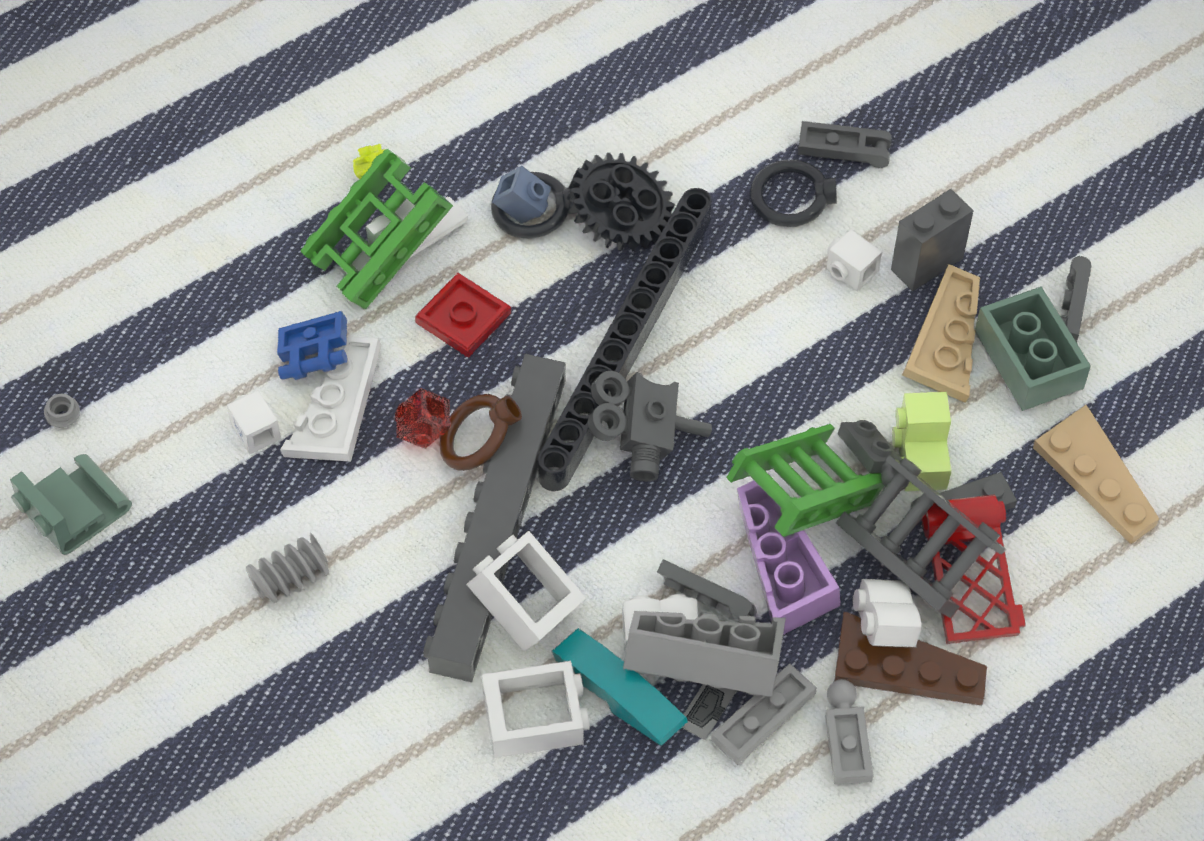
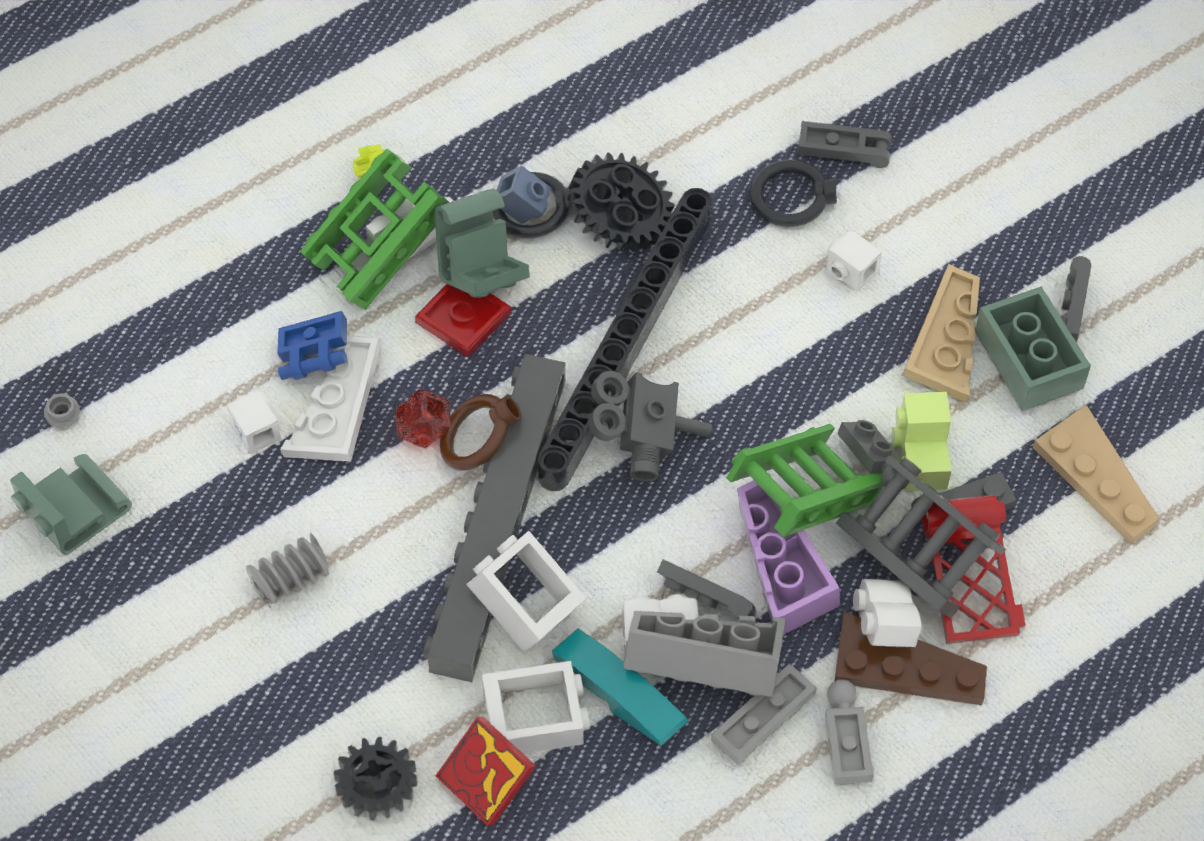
sticker [682,684,737,740] -> none
dark grey brick [891,189,974,292] -> none
none -> black gear [334,737,418,820]
none -> sand green piece [434,188,530,297]
none -> tile [435,716,536,826]

